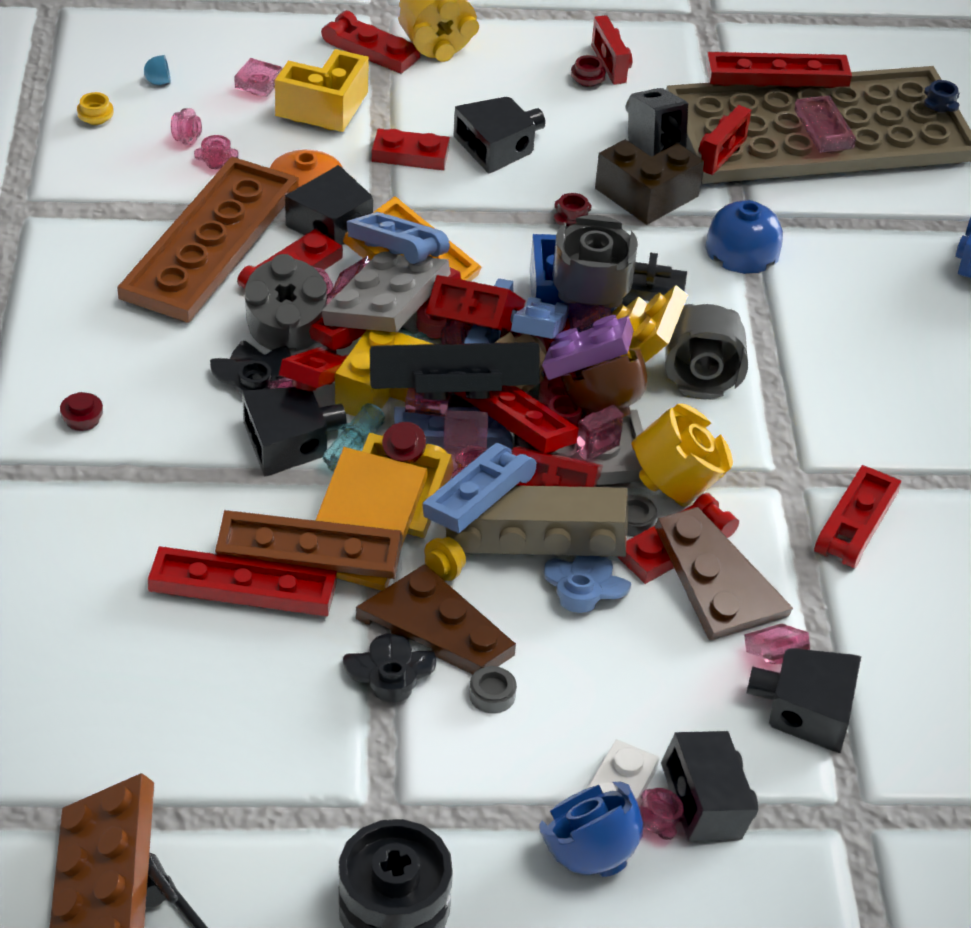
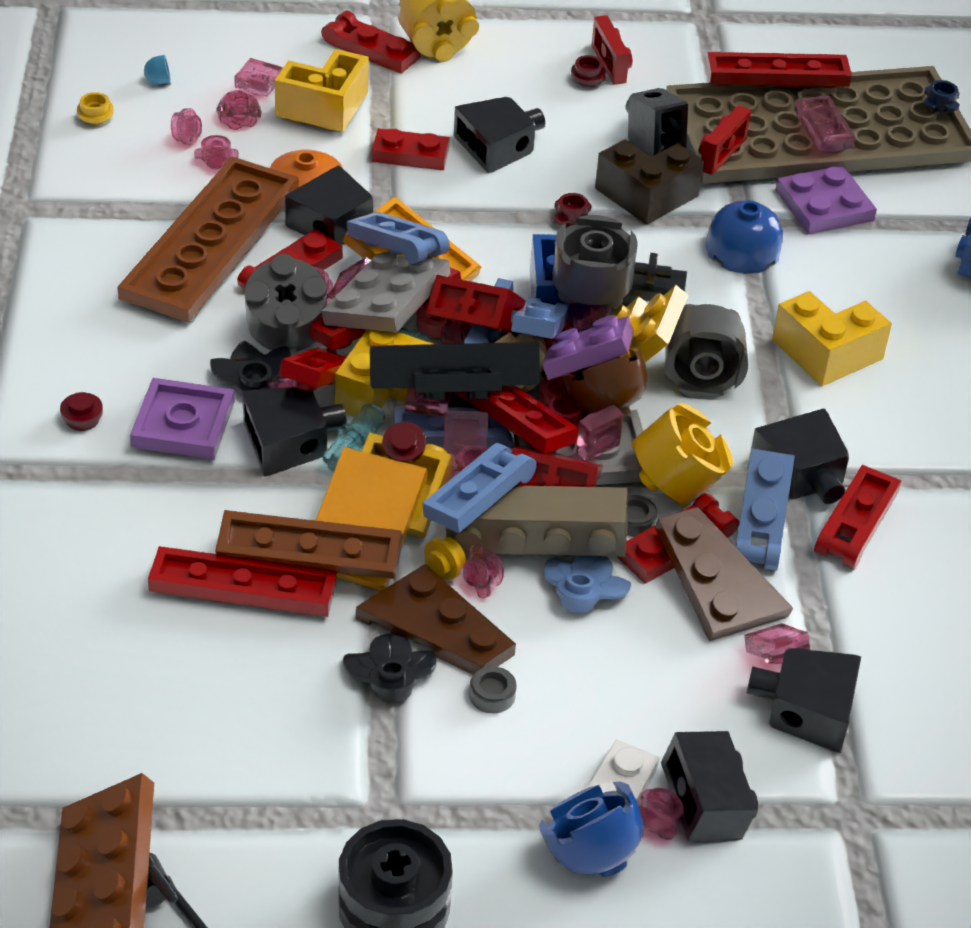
none -> medium lavender plate [130,378,235,460]
none -> clear pink plate [216,90,262,130]
none -> clear pink plate [463,544,504,598]
none -> medium blue plate [736,448,795,571]
none -> black torso [749,408,849,504]
none -> yellow brick [772,291,892,386]
none -> medium lavender plate [775,166,877,234]

